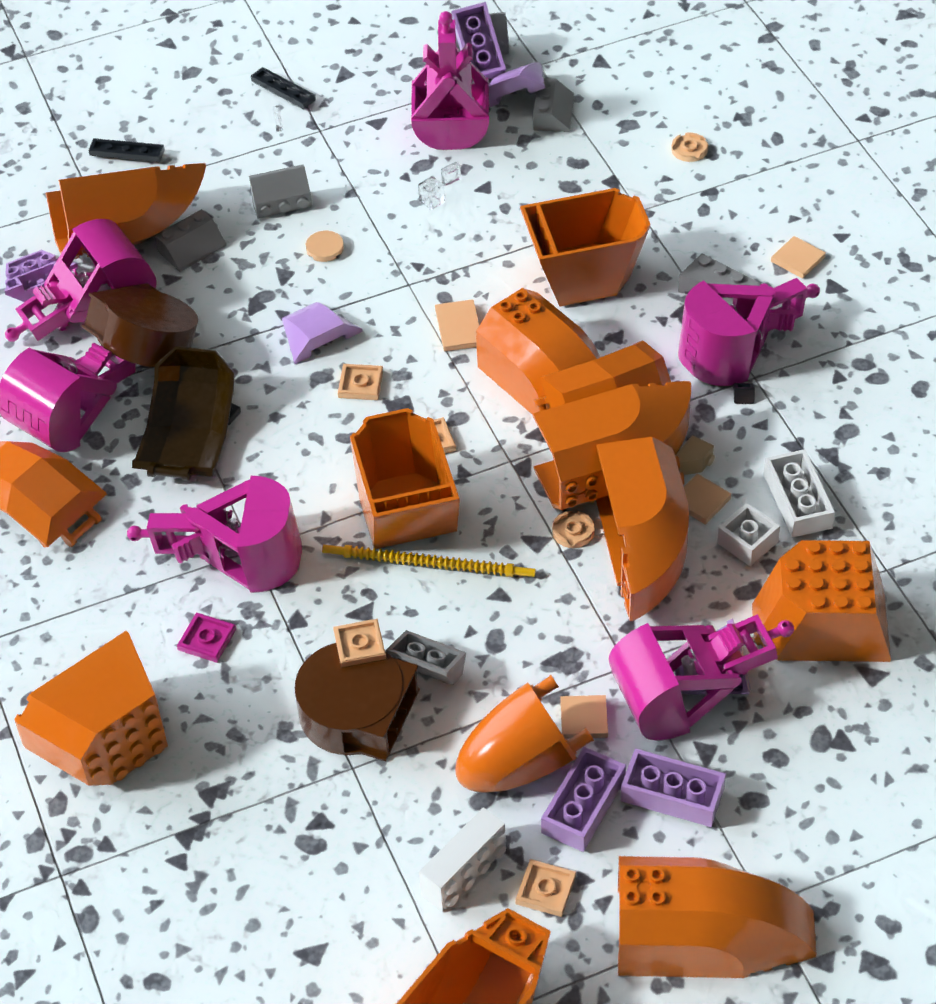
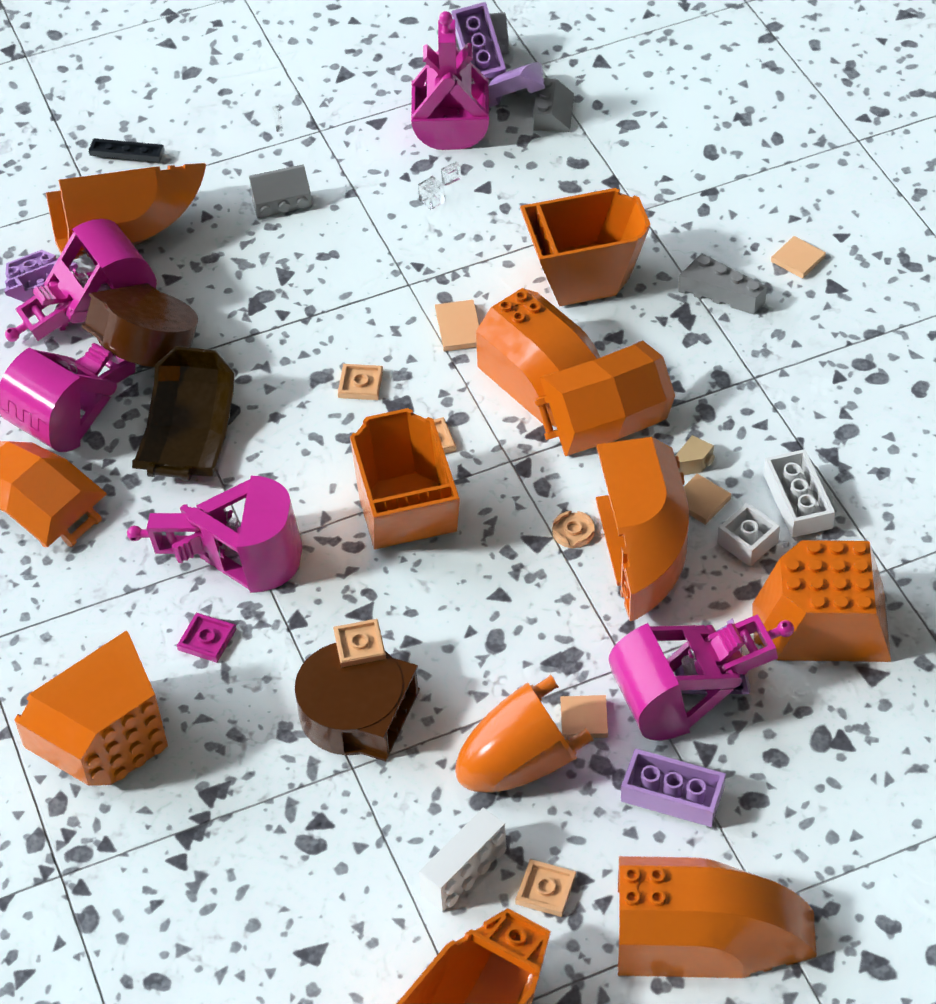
light grey slope [155,209,226,272] -> none
black plate [251,67,316,110] -> none
lavender wedge [282,302,363,364] -> none
light nougat tile [305,230,344,262] -> none
yellow hose [322,544,536,577] -> none
light grey slope [386,630,466,685] -> none
orange windscreen [533,381,691,510] -> none
lavender brick [541,747,626,852] -> none
light nougat tile [671,132,708,162] -> none
dark pink piece [678,278,820,386] -> none
black slope [733,383,755,404] -> none

